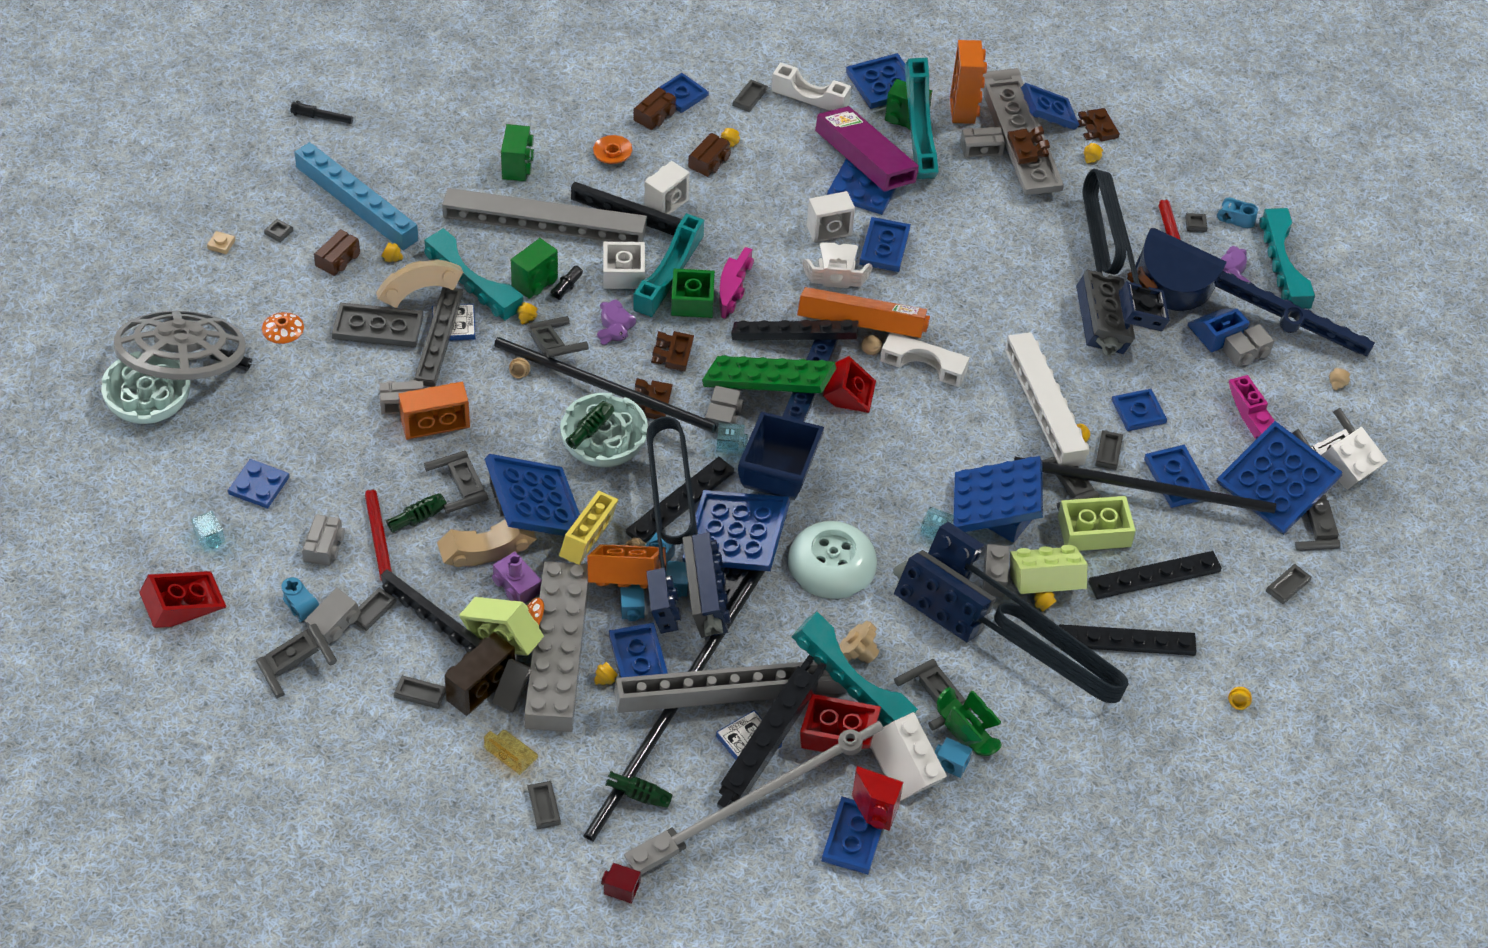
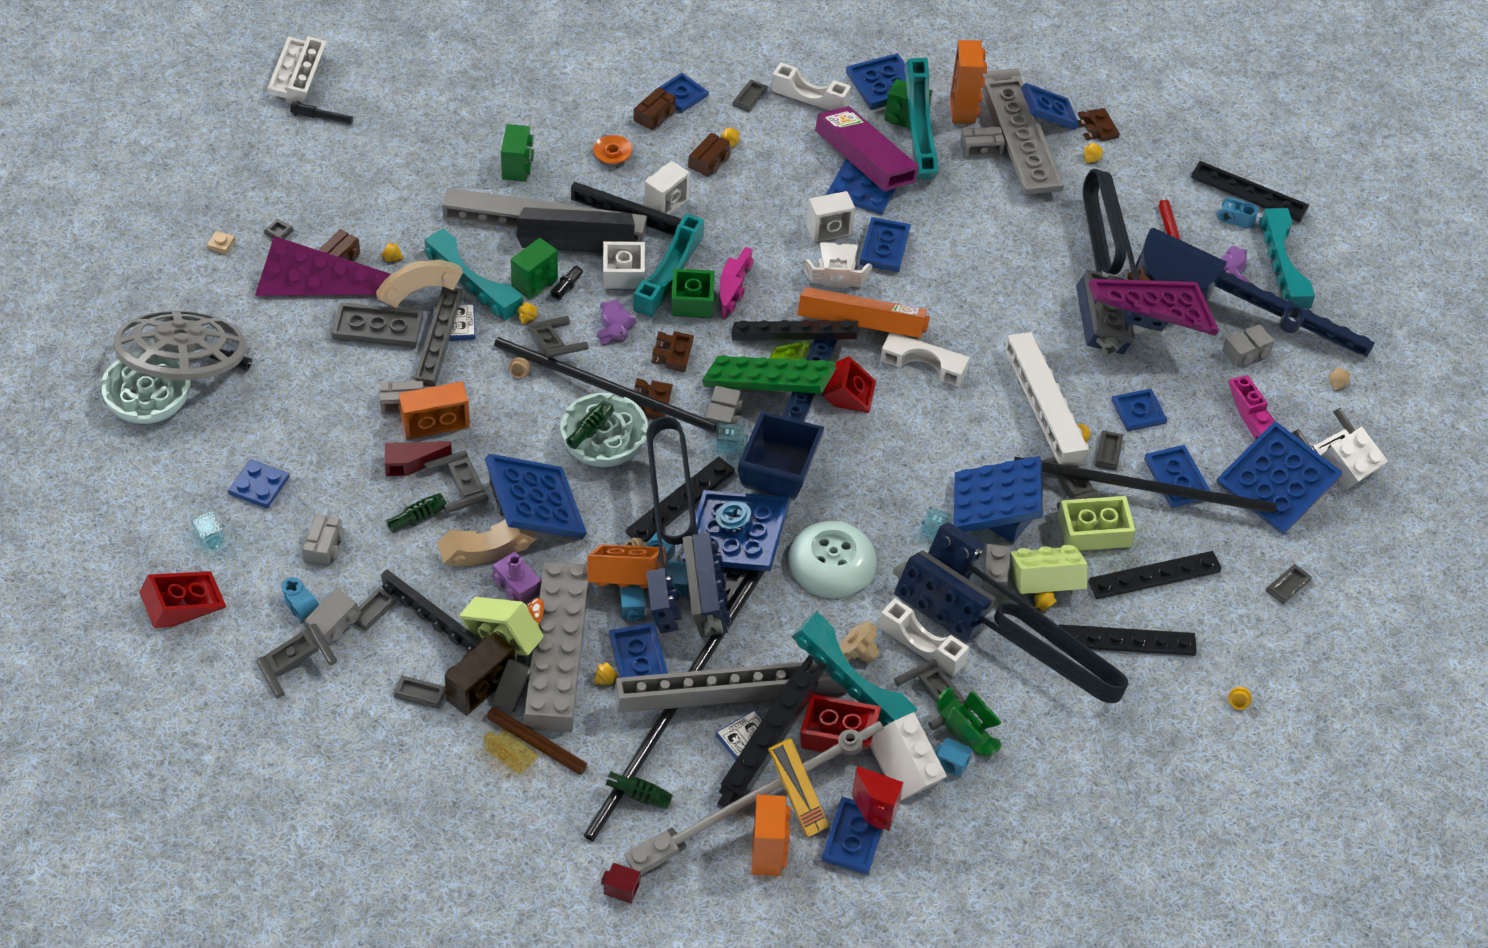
orange dish [262,312,304,344] -> none
dark azure brick [294,142,419,251] -> none
red axle [365,489,392,581] -> none
dark grey tile [527,781,561,829] -> none
light yellow brick [559,490,619,565] -> none
tan plate [861,335,882,355] -> none
reddish brown plate [1007,126,1050,165] -> none
dark grey tile [1185,213,1208,232] -> none
blue slope [1187,308,1250,353] -> none
dark grey plate [1295,495,1340,551] -> none
none -> magenta wing [255,236,391,296]
none -> white brick [267,36,326,104]
none -> dark red slope [385,441,452,476]
none -> reddish brown axle [487,707,587,775]
none -> black piece [516,207,635,253]
none -> dark azure gear [715,501,751,532]
none -> orange brick [751,794,791,876]
none -> yellow tile [768,738,829,837]
none -> clear neon green slope [770,341,810,360]
none -> white arch [879,598,969,677]
none -> magenta wing [1088,279,1219,336]
none -> black plate [1191,161,1309,222]

